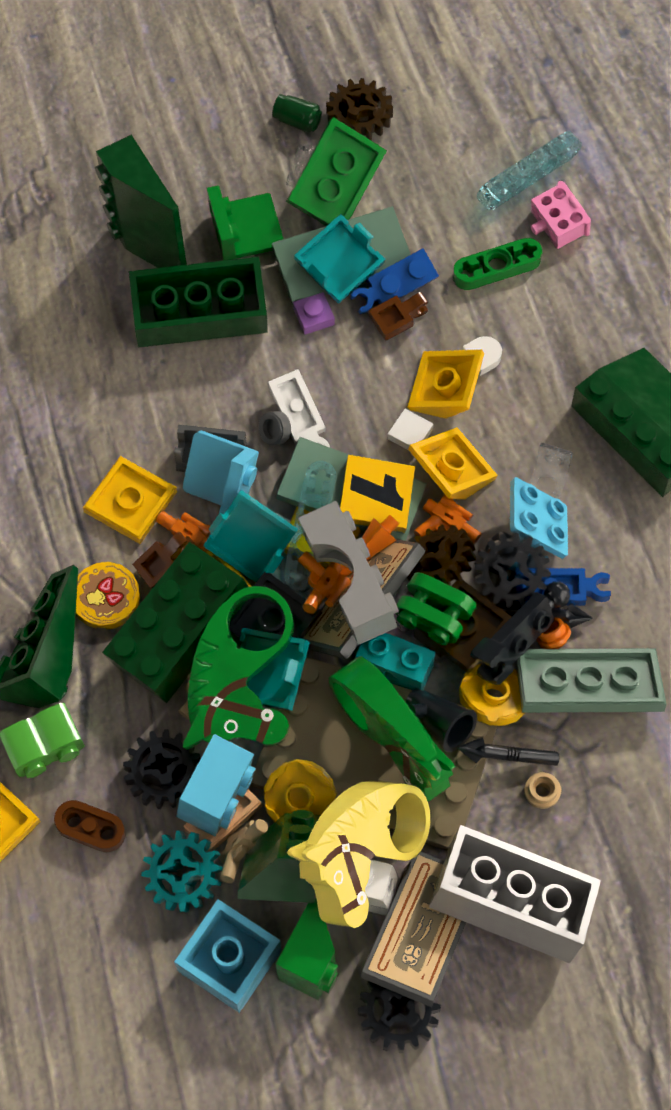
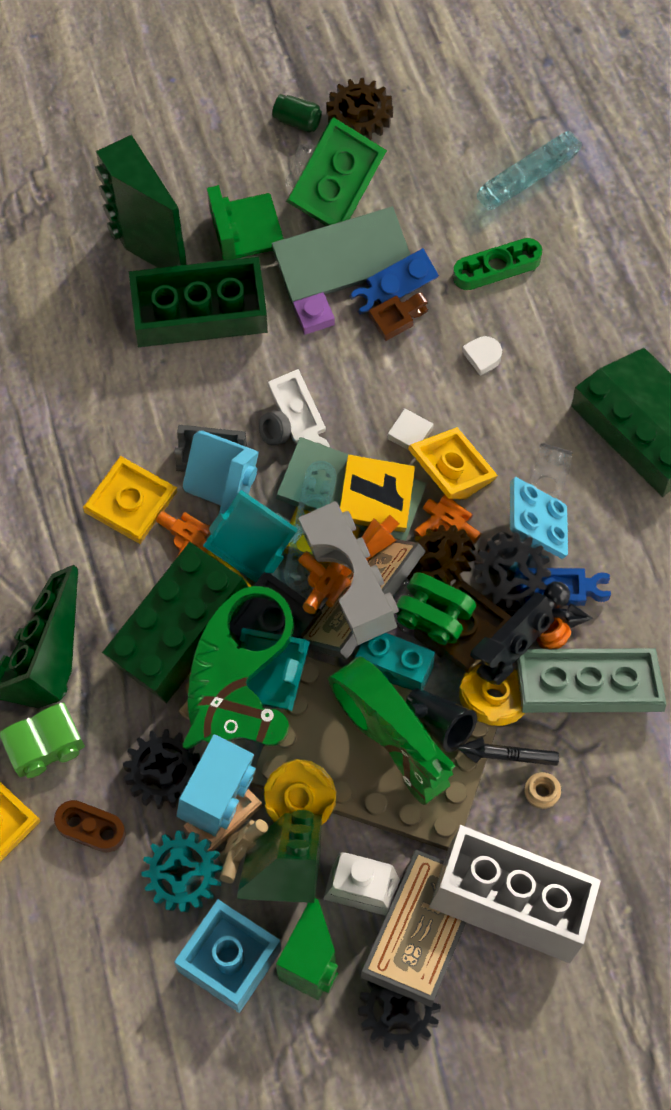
tile [76,562,140,629] -> none
reddish brown plate [132,532,196,589] -> none
light yellow animal [287,781,430,928] -> none
teal piece [294,214,386,304] -> none
yellow slope [407,349,484,419] -> none
bright pink piece [531,181,591,249] -> none

